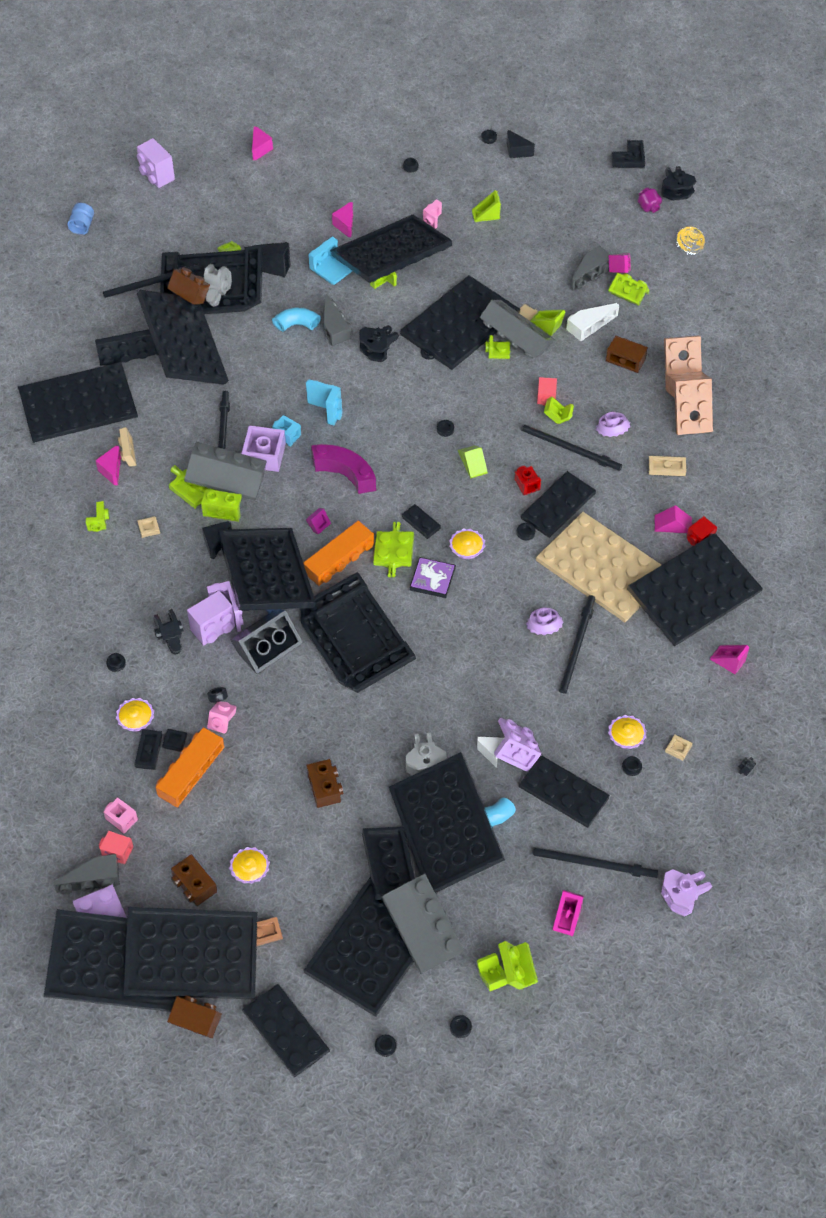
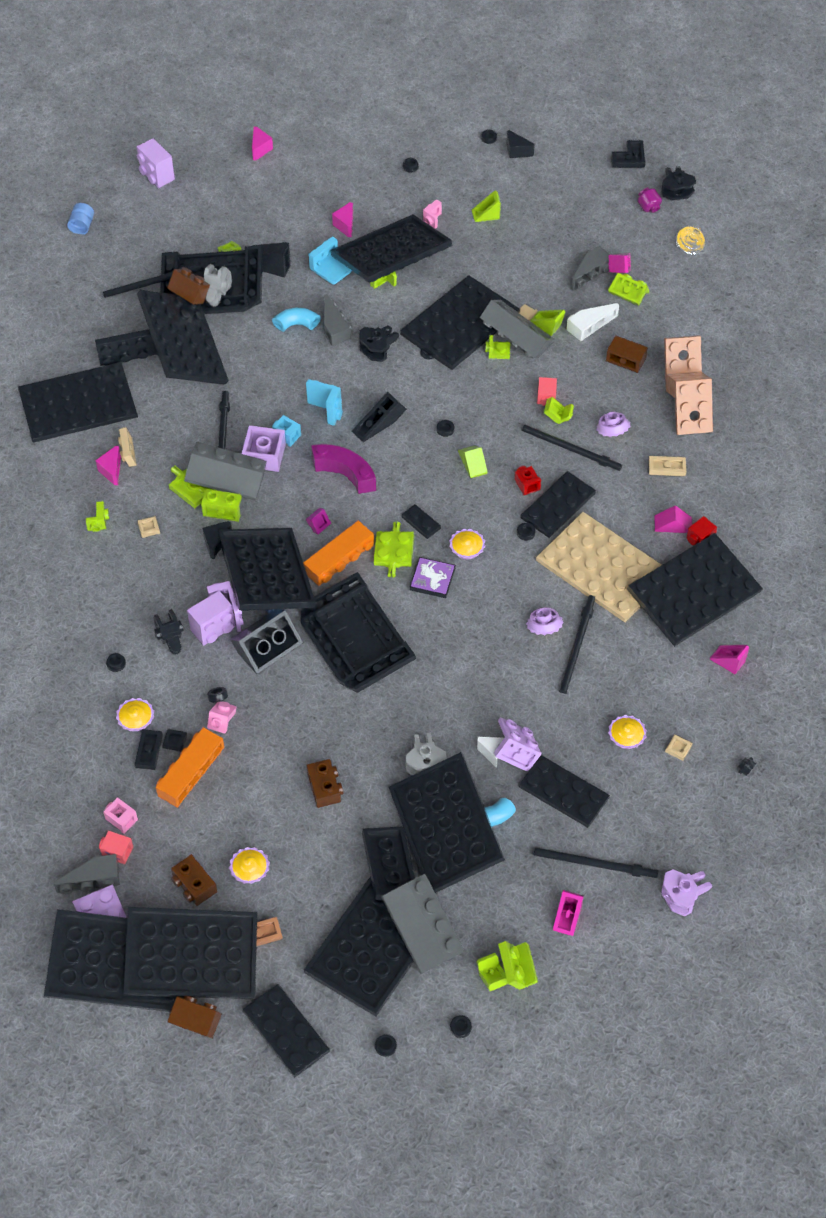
black plate [622,756,642,776] -> none
none -> black slope [352,392,407,443]

